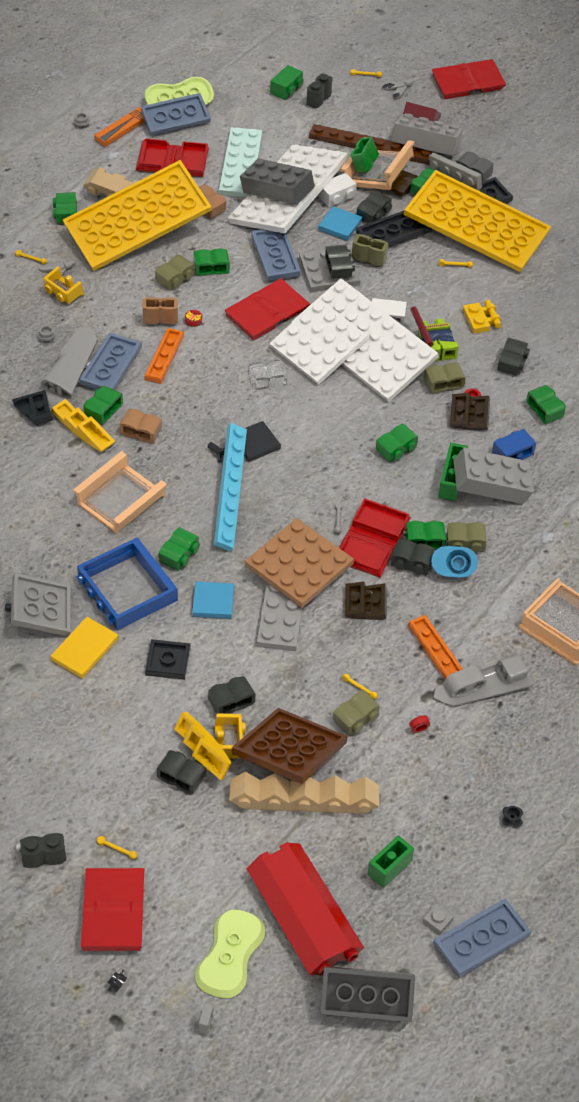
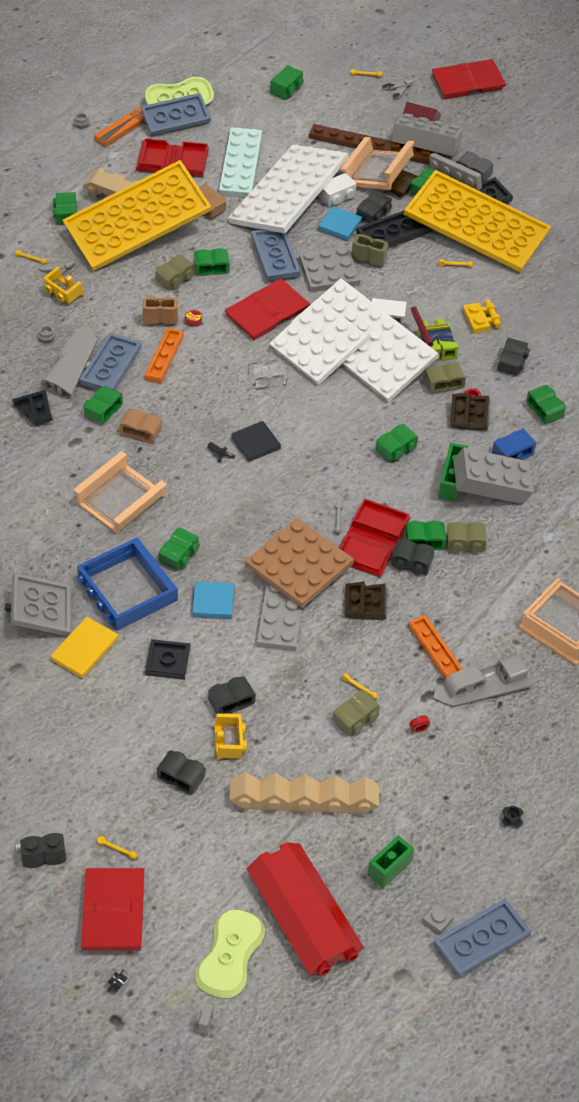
yellow slope [51,399,115,452] -> none
yellow slope [174,712,231,780] -> none
medium azure plate [214,423,247,552] -> none
reddish brown plate [232,708,348,784] -> none
dark grey brick [240,158,315,205] -> none
pearl dark grey brick [306,73,333,109] -> none
dark grey brick [320,966,415,1022] -> none
pearl dark grey brick [325,245,355,279] -> none
green brick [350,136,379,173] -> none
dark azure piece [431,546,478,577] -> none

